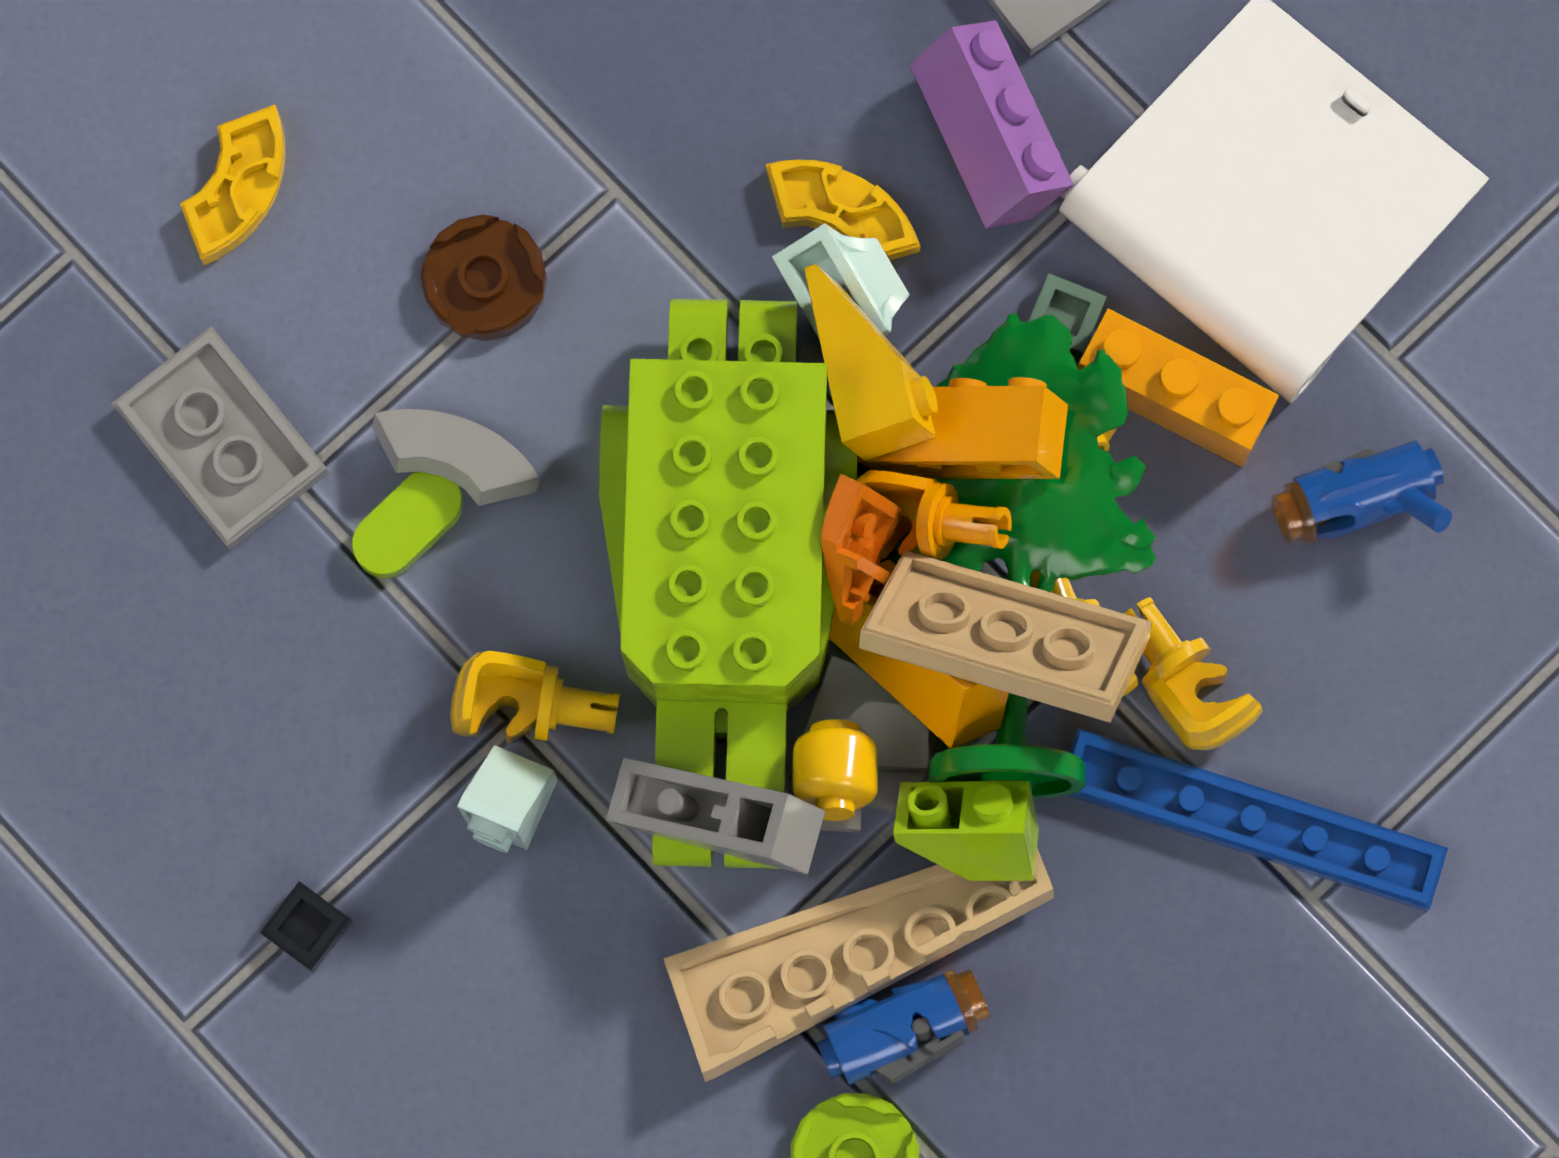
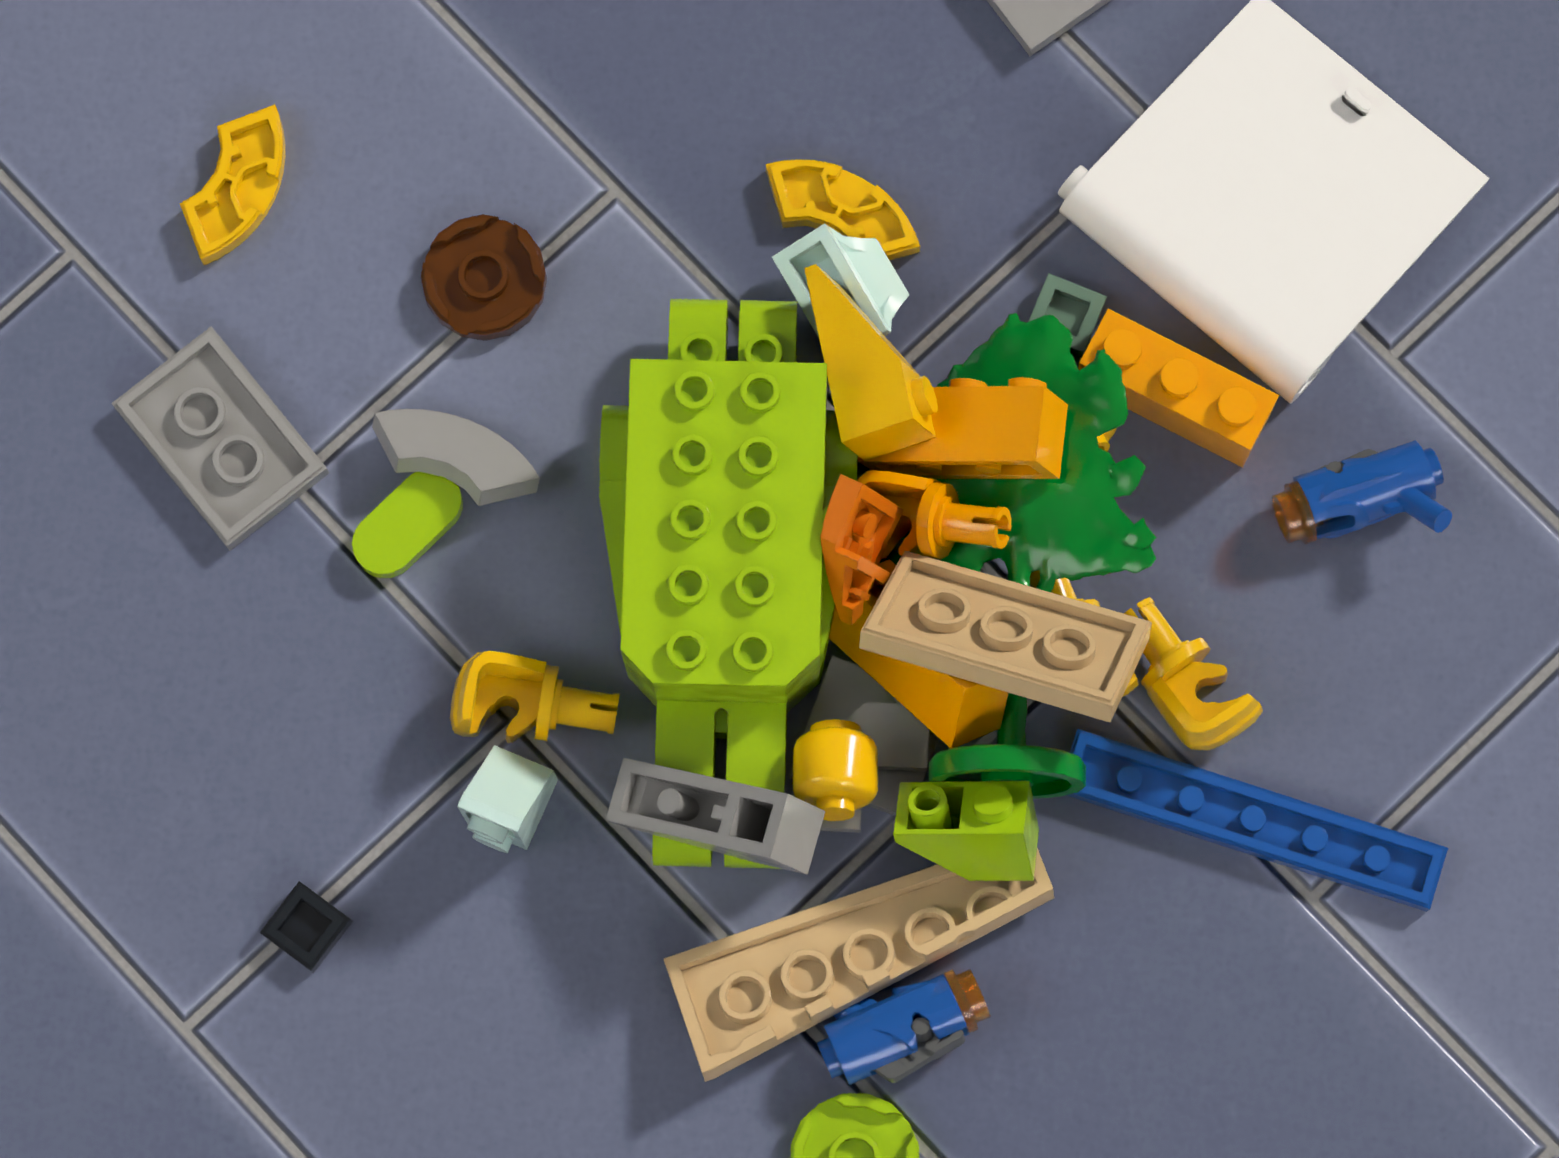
medium lavender brick [909,20,1074,229] -> none

